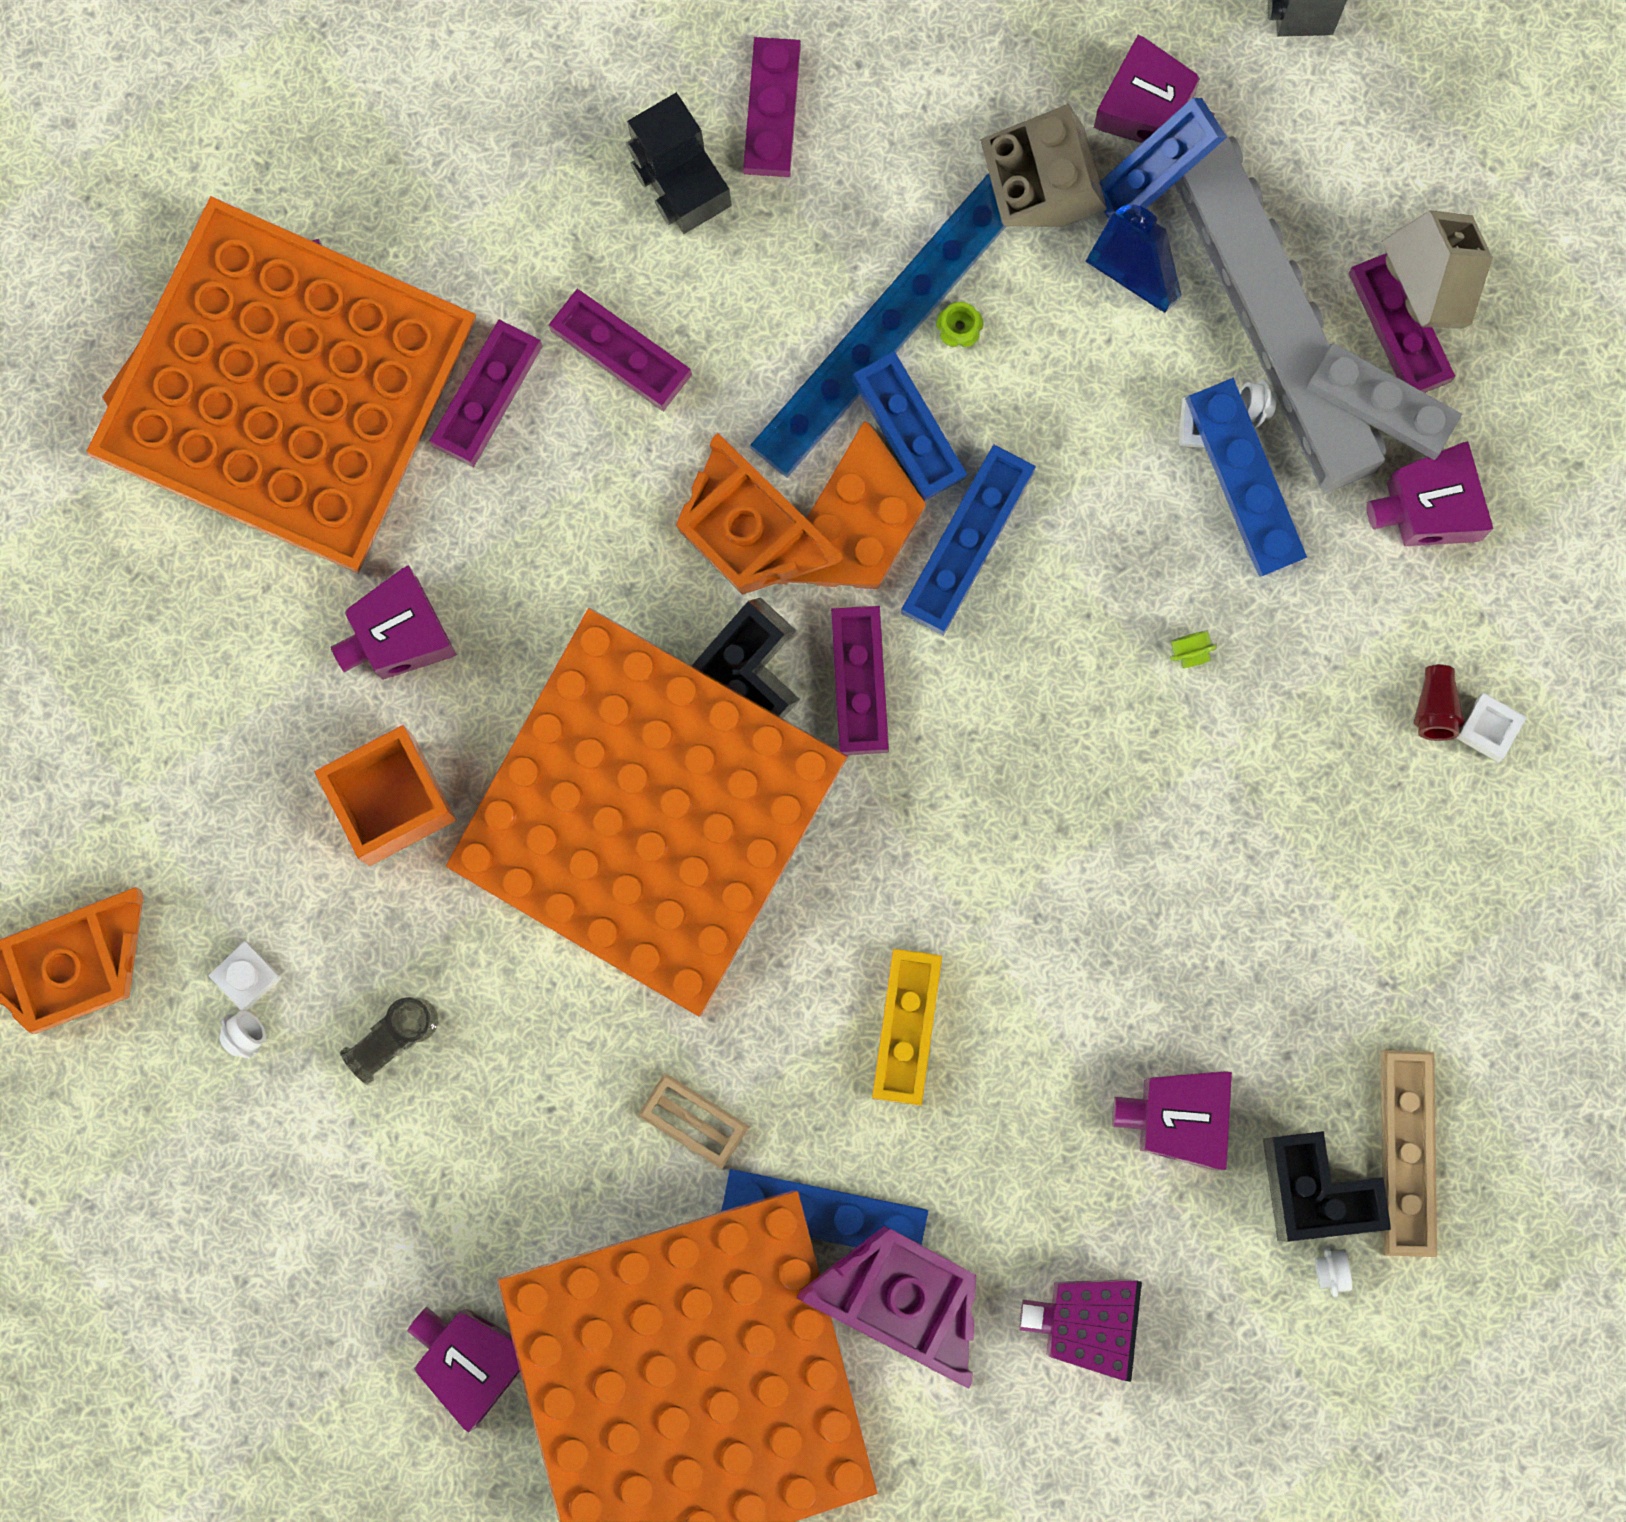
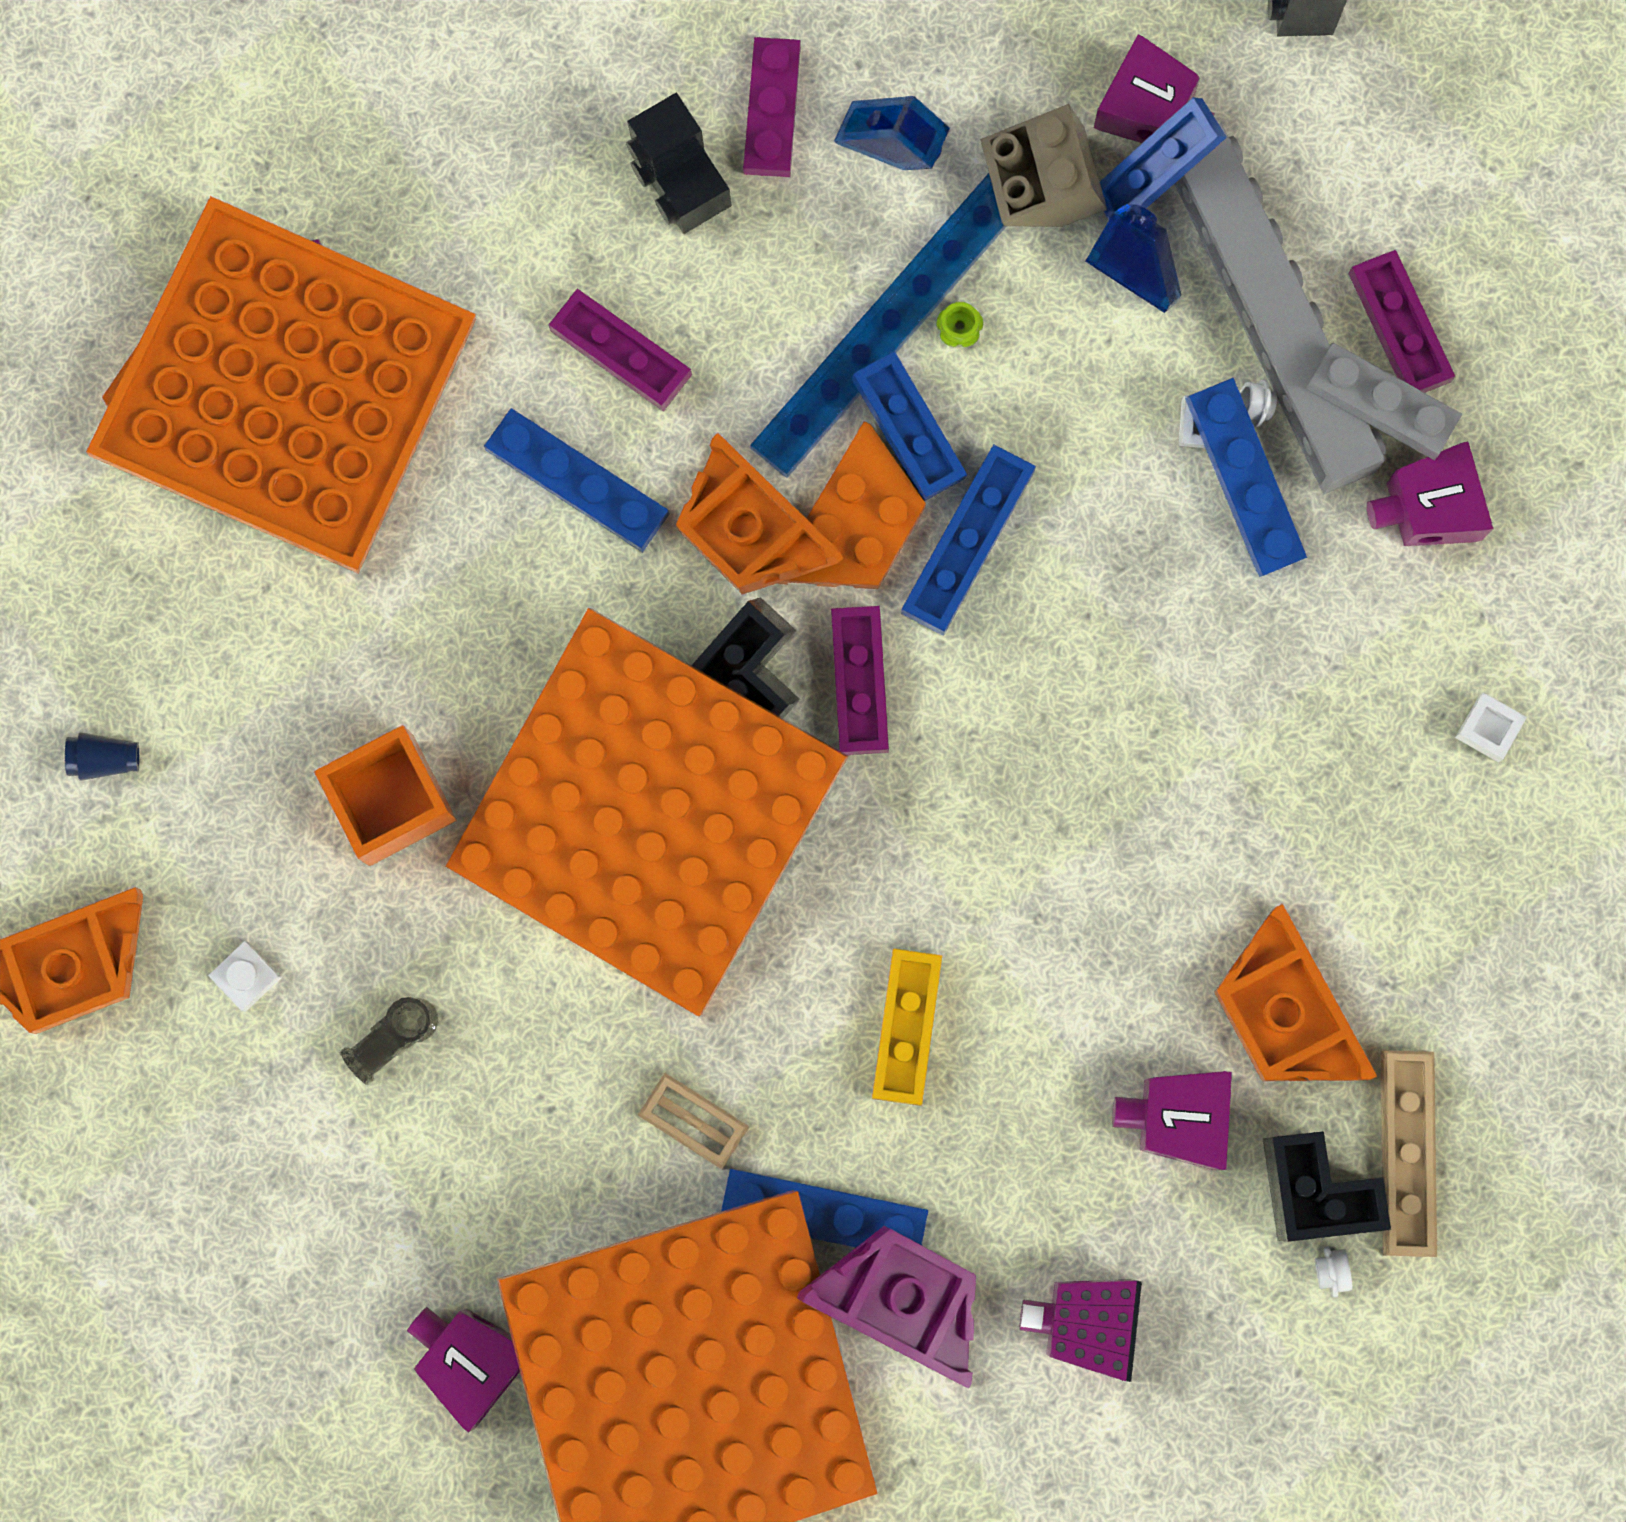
white plate [219,1010,266,1058] -> none
magenta torso [330,565,457,680] -> none
magenta plate [429,319,543,468] -> none
lime plate [1170,630,1217,668] -> none
dark tan slope [1381,210,1493,329] -> none
dark red cone [1414,664,1464,741] -> none
none -> dark blue cone [65,732,140,781]
none -> blue plate [484,408,670,553]
none -> clear blue slope [834,96,950,170]
none -> orange wing [1214,903,1377,1082]

